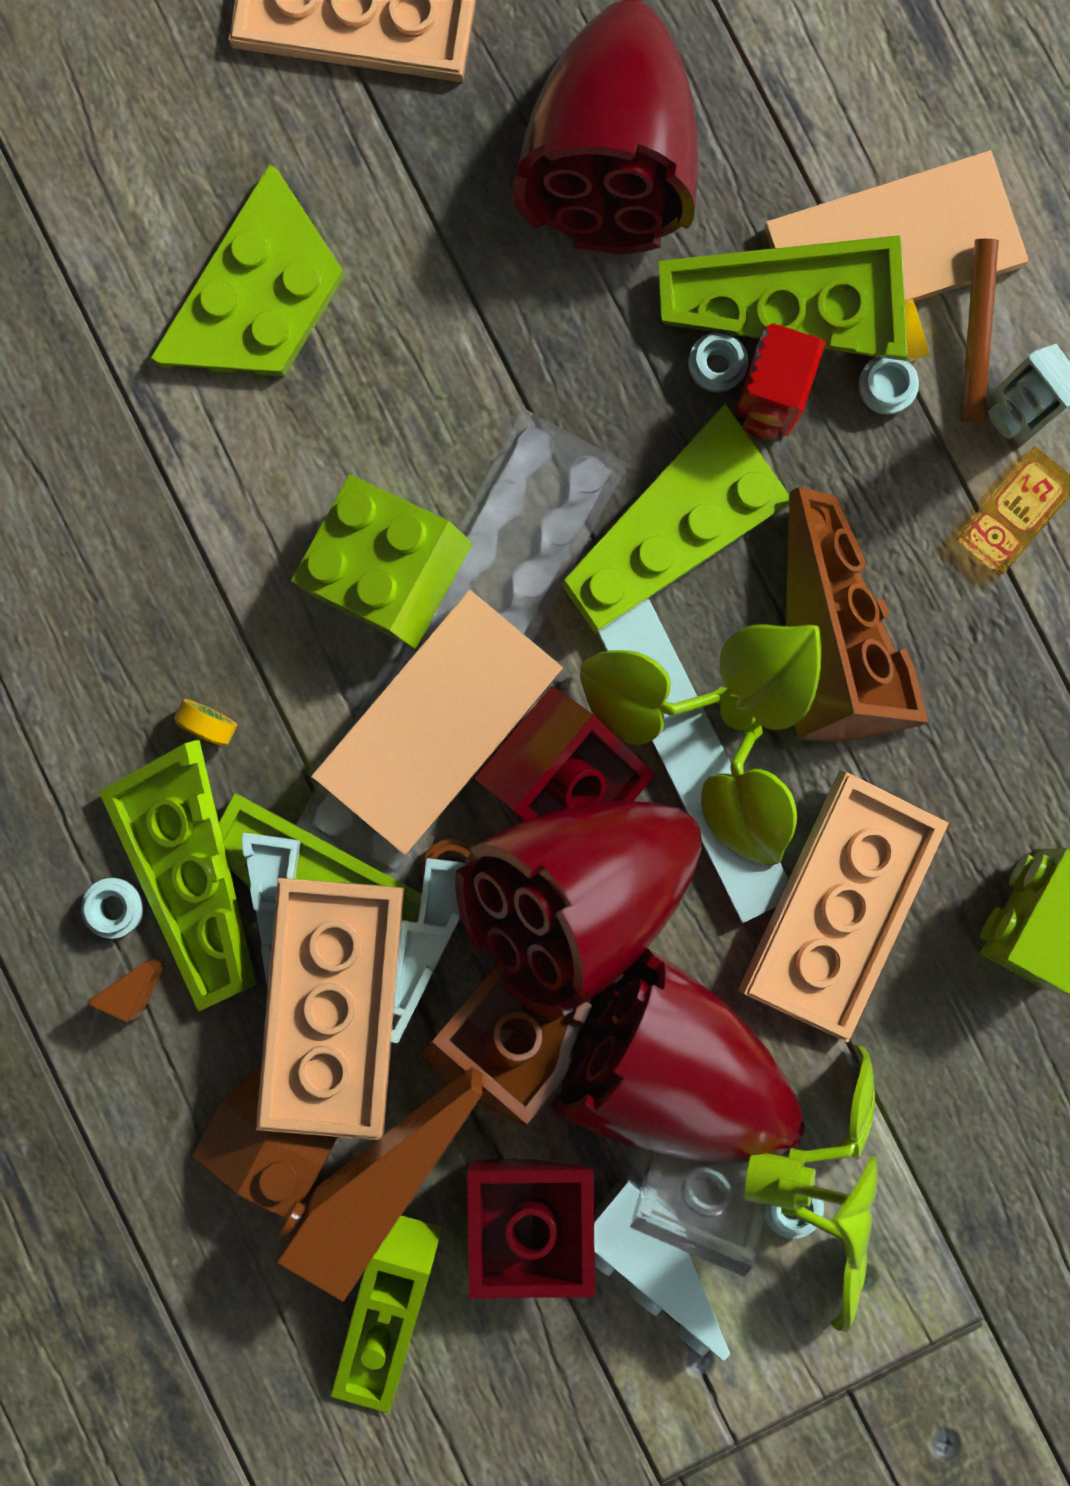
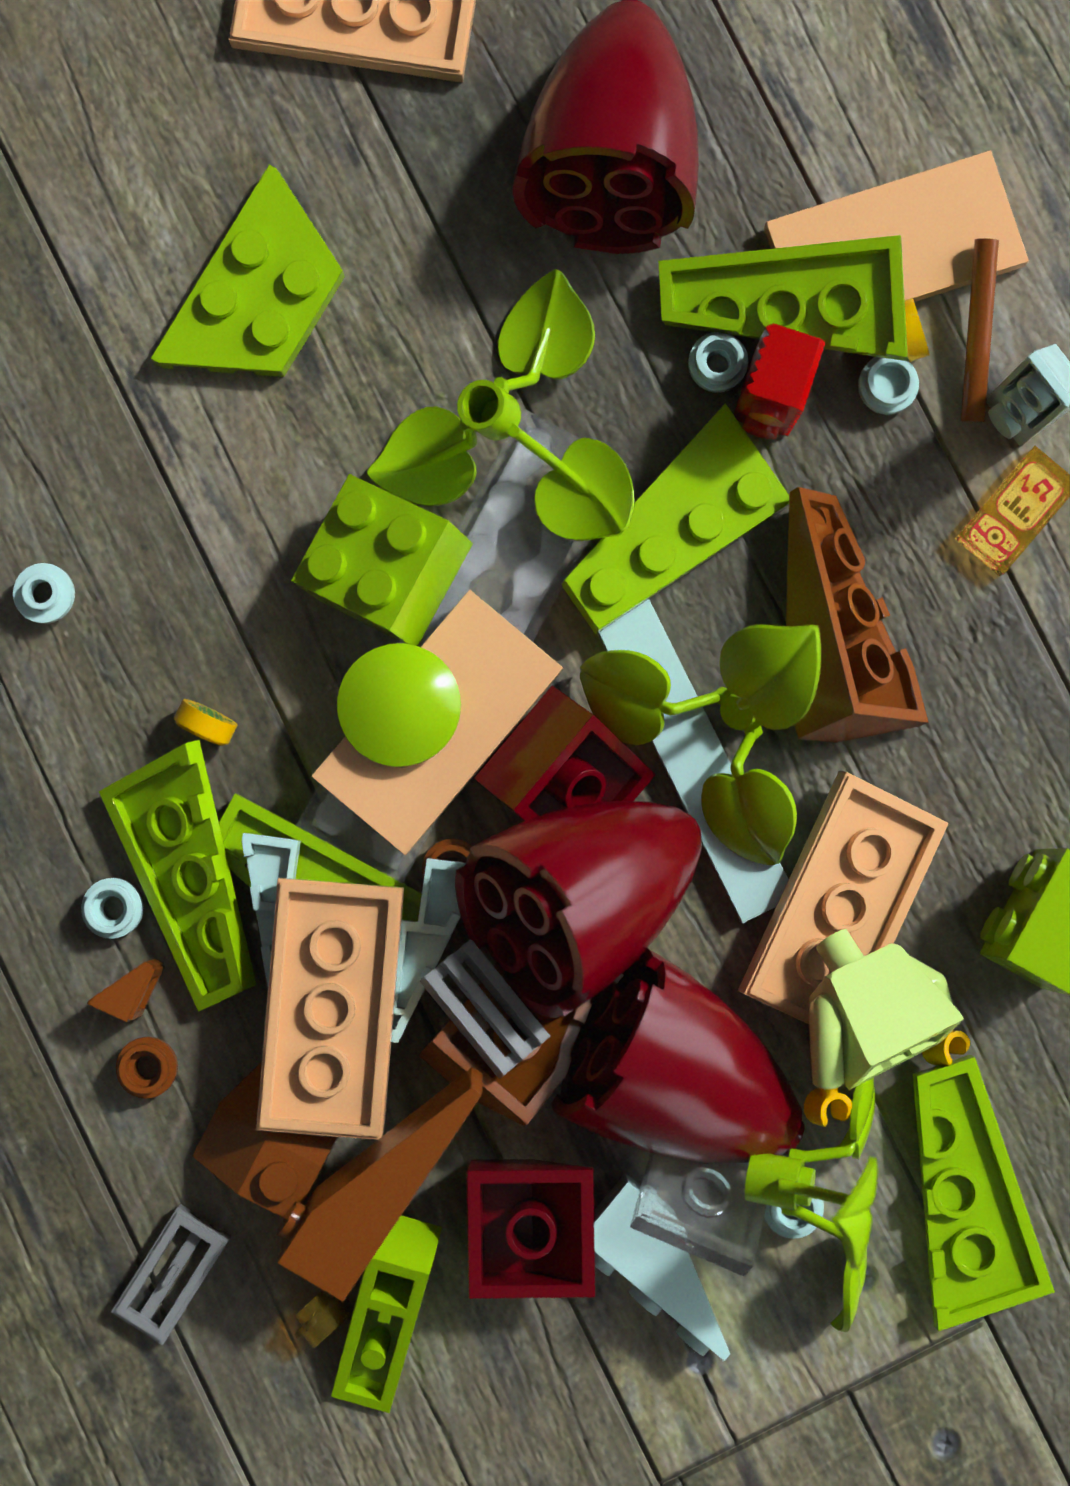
none -> light aqua plate [13,563,75,624]
none -> light grey tile [111,1204,232,1345]
none -> dark orange plate [116,1037,178,1099]
none -> clear yellow plate [294,1291,351,1348]
none -> lime dish [337,643,461,768]
none -> lime plant [367,269,634,541]
none -> light grey tile [420,939,550,1079]
none -> yellowish green torso [804,929,970,1127]
none -> lime wing [913,1055,1055,1331]

